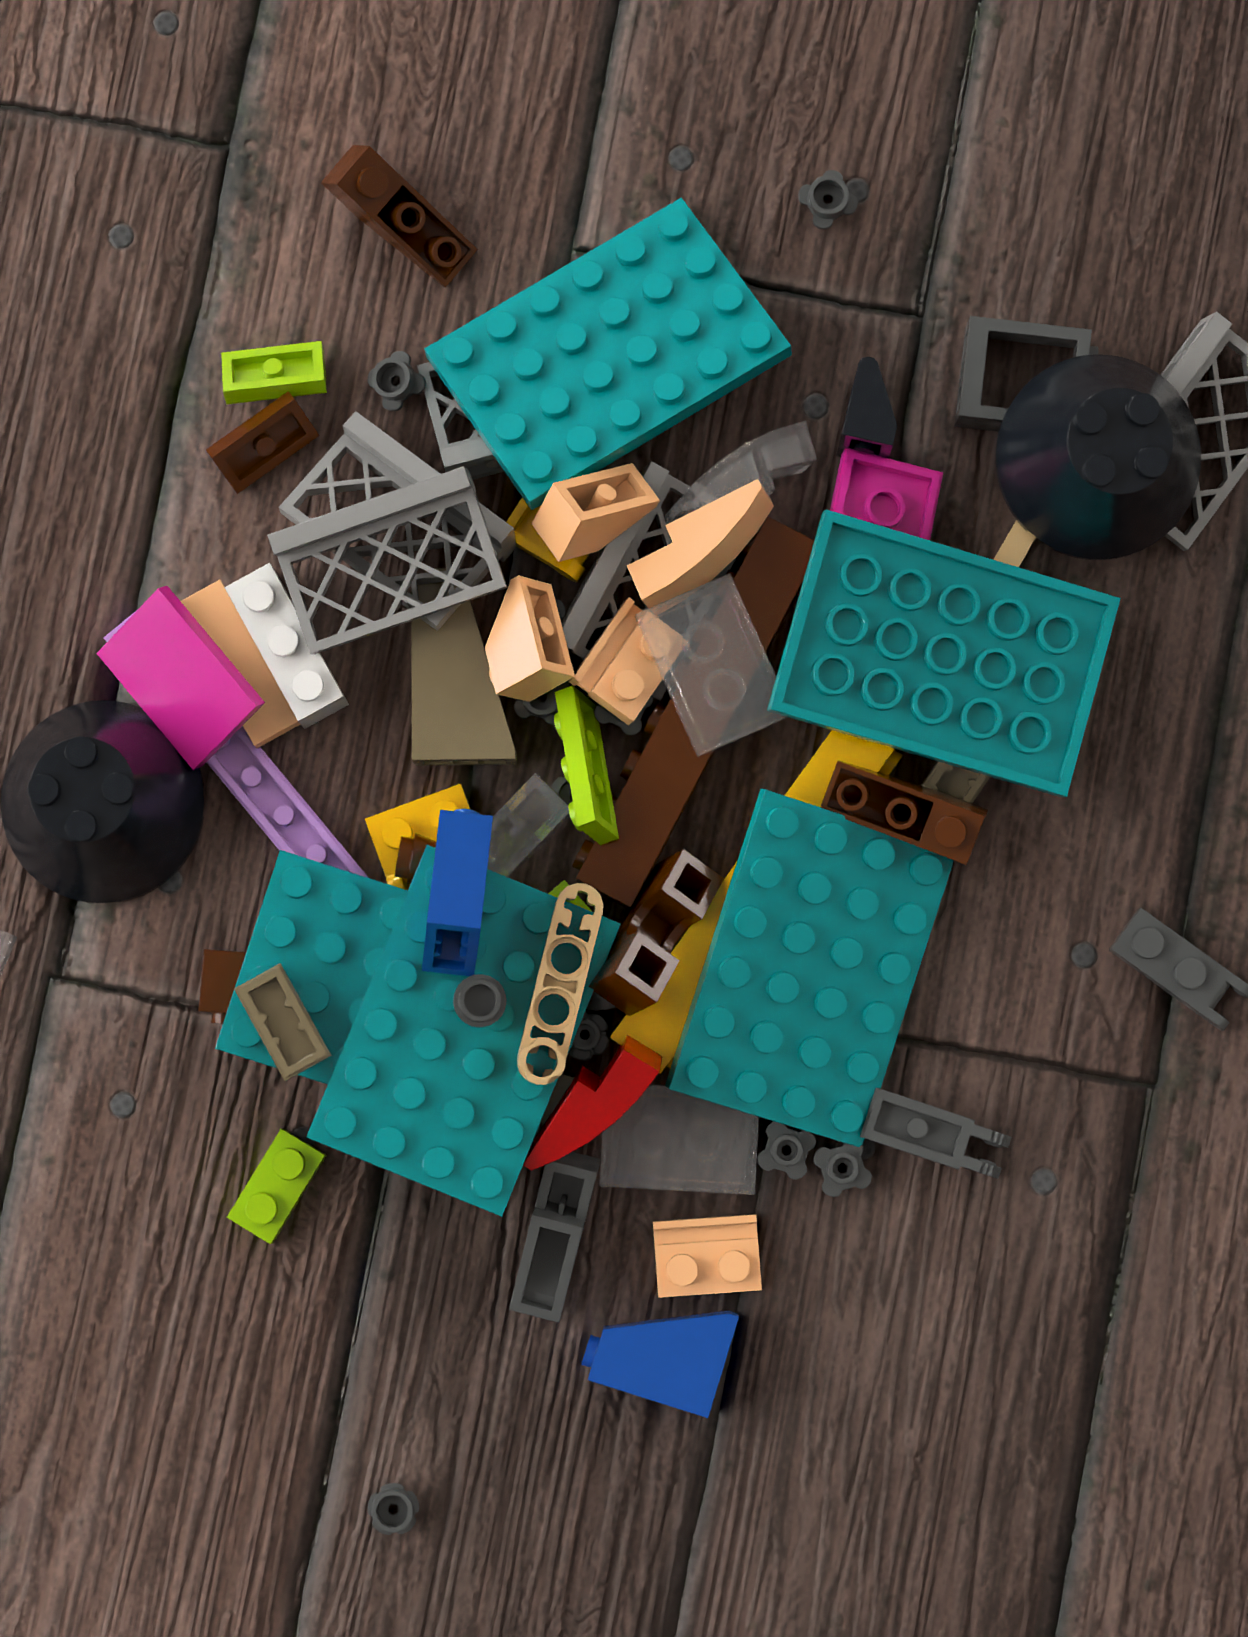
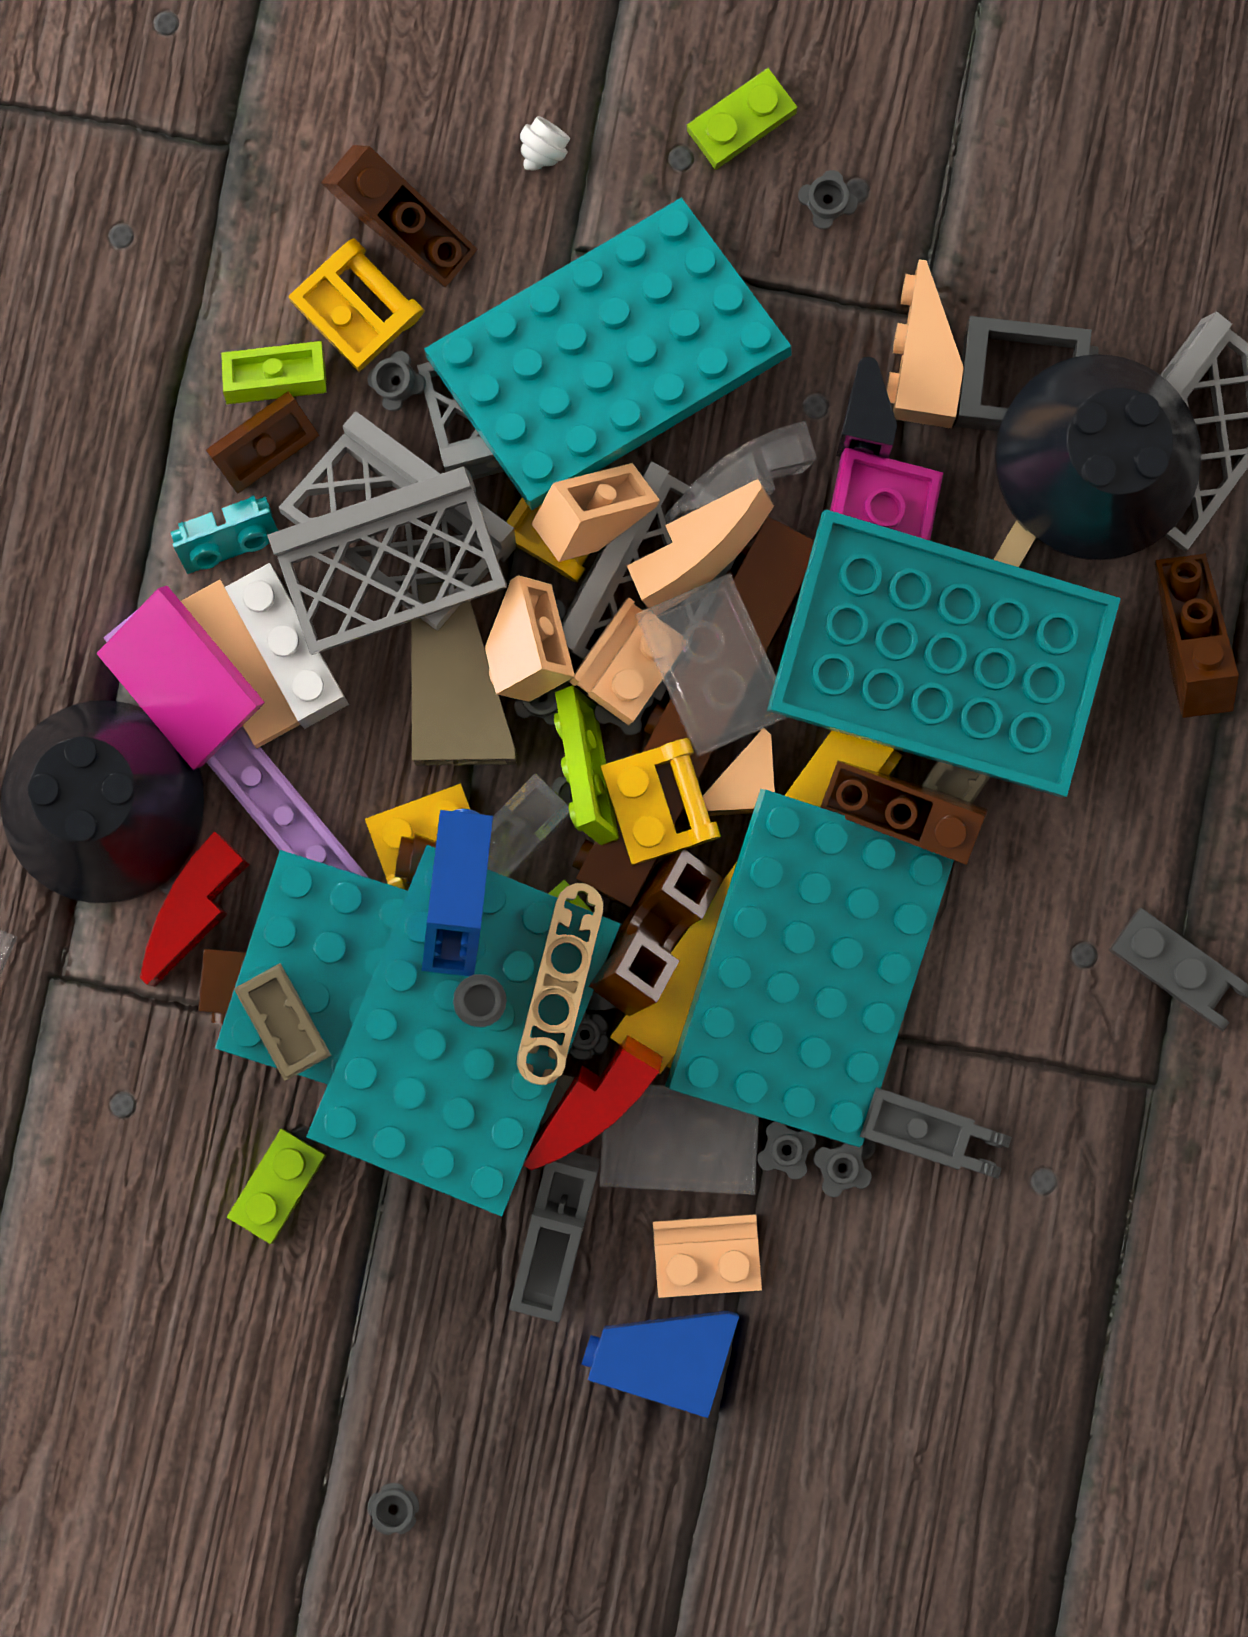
none -> red slope [140,831,250,987]
none -> teal hinge [170,495,279,574]
none -> yellow plate [288,238,425,372]
none -> white plate [520,116,570,171]
none -> yellow plate [600,738,721,866]
none -> lime plate [687,68,798,170]
none -> light nougat slope [703,728,775,816]
none -> light nougat slope [886,259,964,428]
none -> reddish brown slope [1155,553,1239,718]

